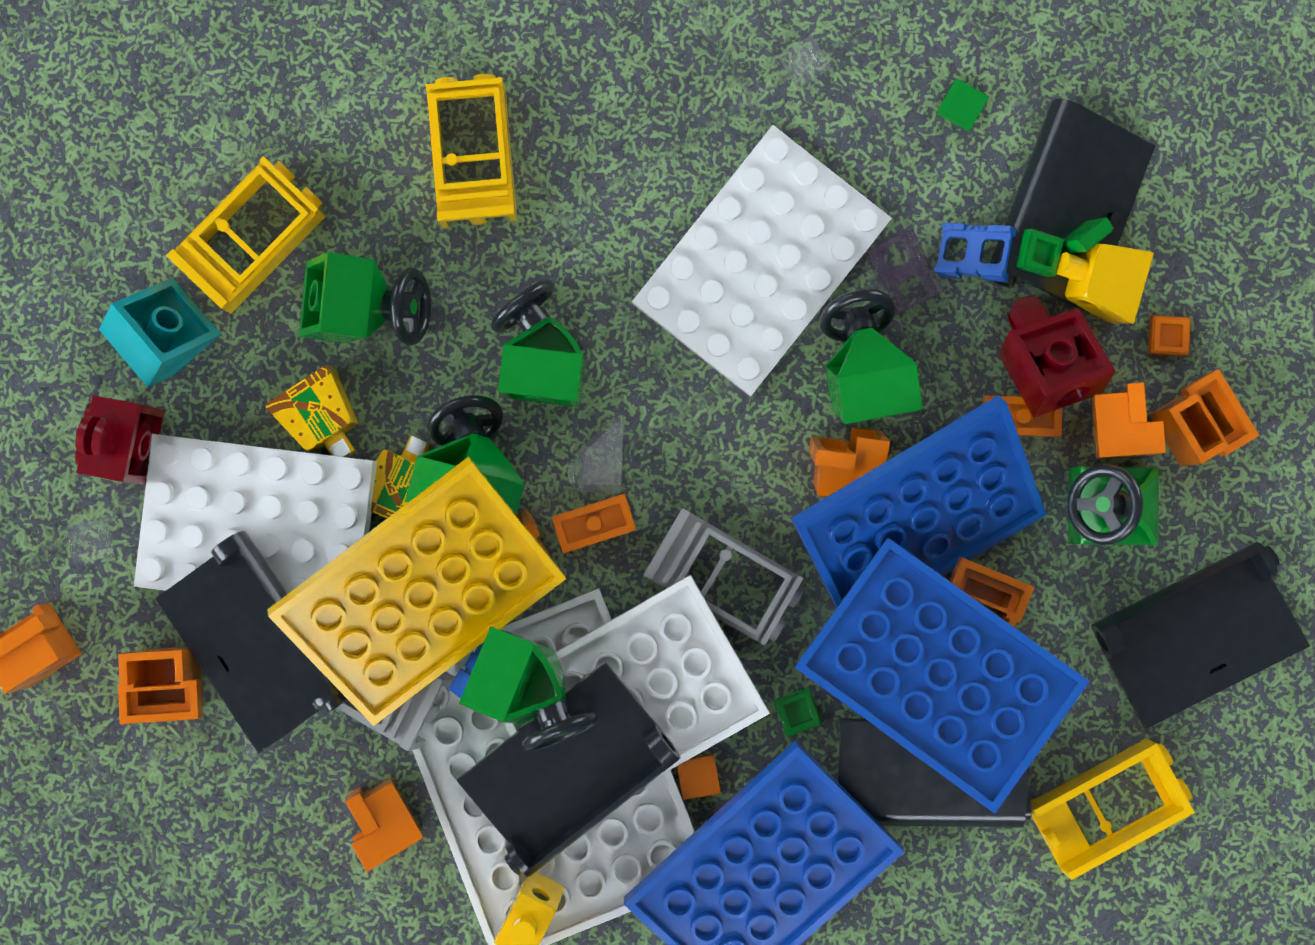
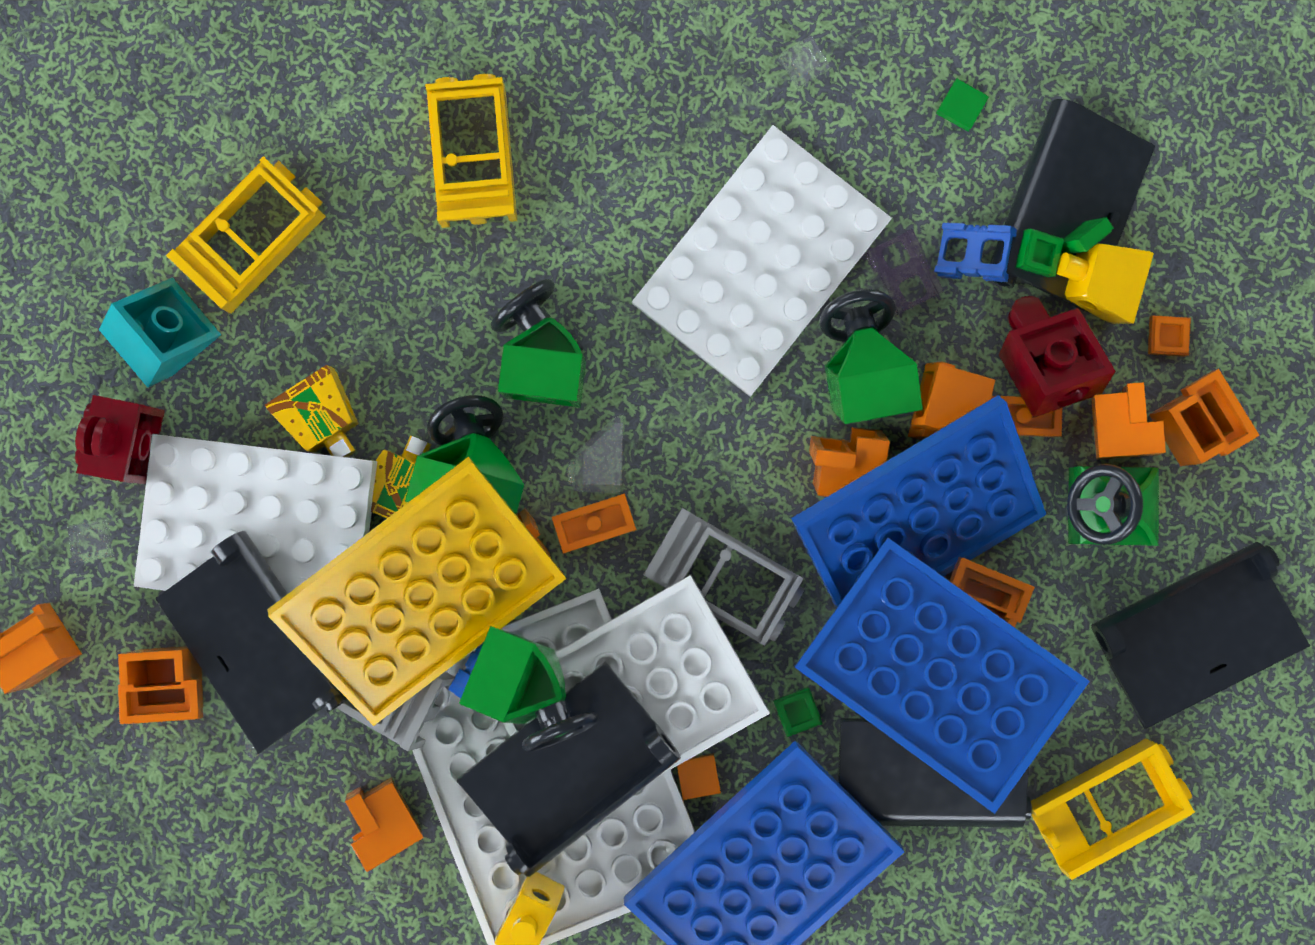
green piece [299,252,431,345] -> none
none -> orange plate [908,362,995,440]

